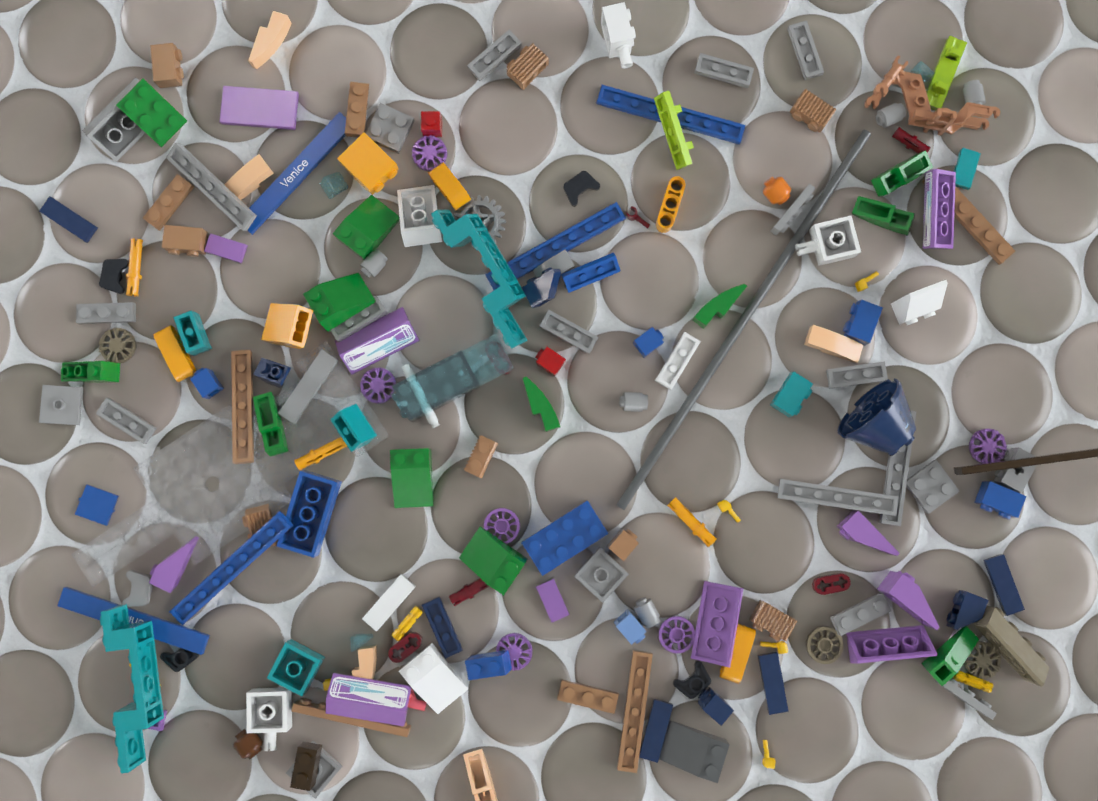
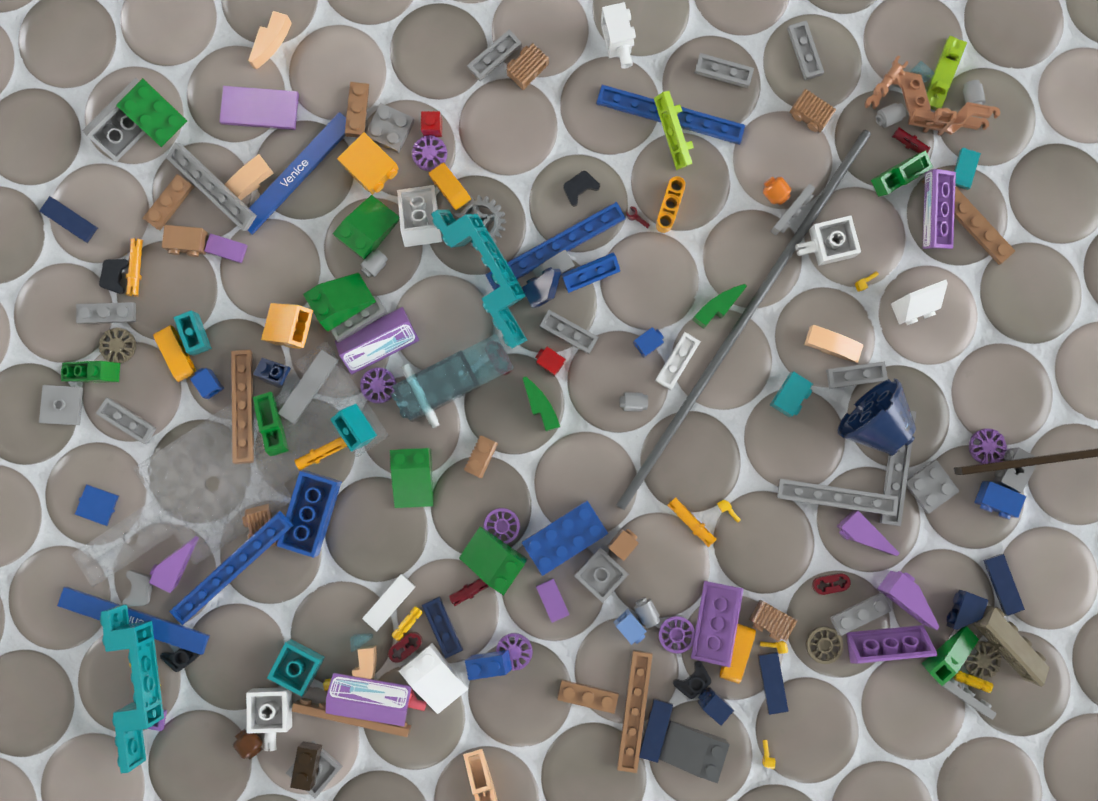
medium nougat brick [150,43,184,88] -> none
clear light blue slope [320,172,348,199] -> none
blue brick [843,299,883,346] -> none
green slope [852,196,915,236] -> none

